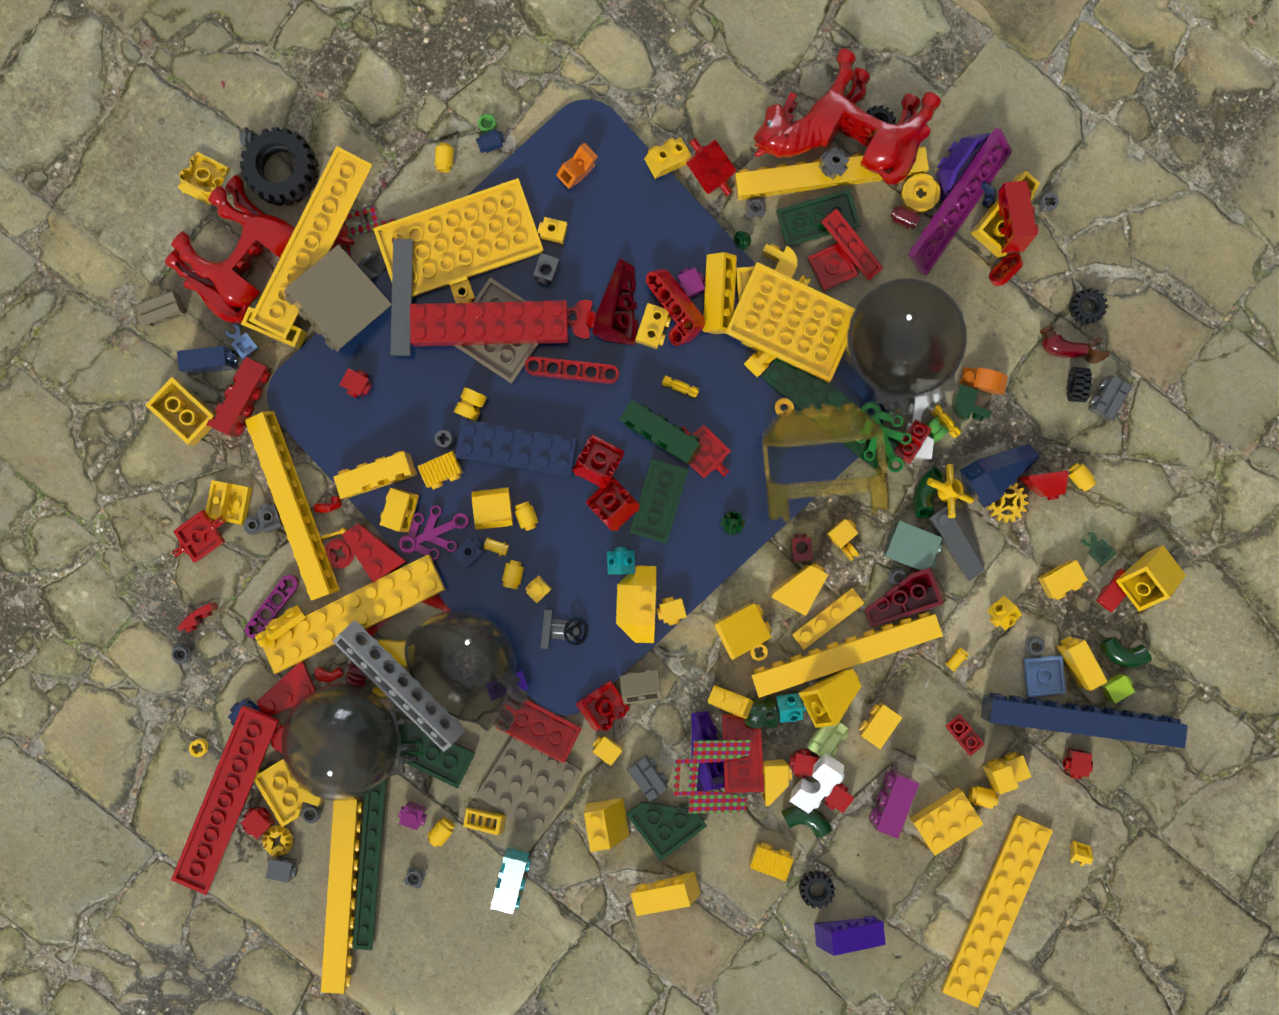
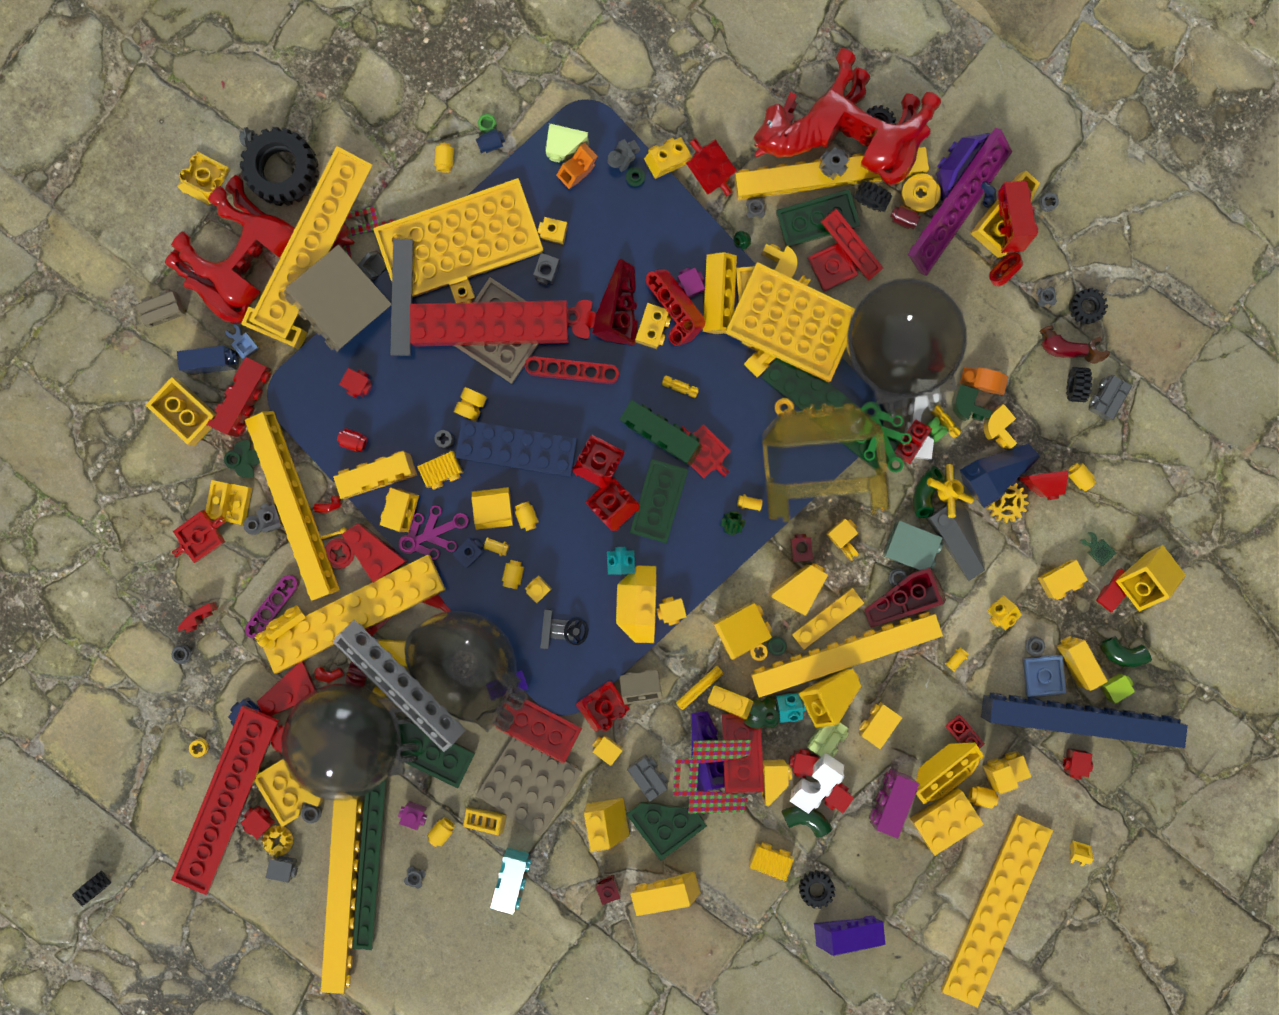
none -> black tyre [72,871,112,907]
none -> dark green plate [224,440,260,478]
none -> red brick [337,428,368,452]
none -> yellowish green slope [546,124,589,162]
none -> dark red brick [596,875,621,905]
none -> dark grey hips [607,139,640,172]
none -> dark green plate [626,167,645,187]
none -> yellow axle [676,666,723,710]
none -> yellow pin [737,494,762,511]
none -> dark green plate [767,637,787,656]
none -> black tyre [854,181,892,212]
none -> yellow wedge [916,743,984,804]
none -> yellow brick [983,404,1017,449]
none -> dark grey plate [1036,287,1057,307]

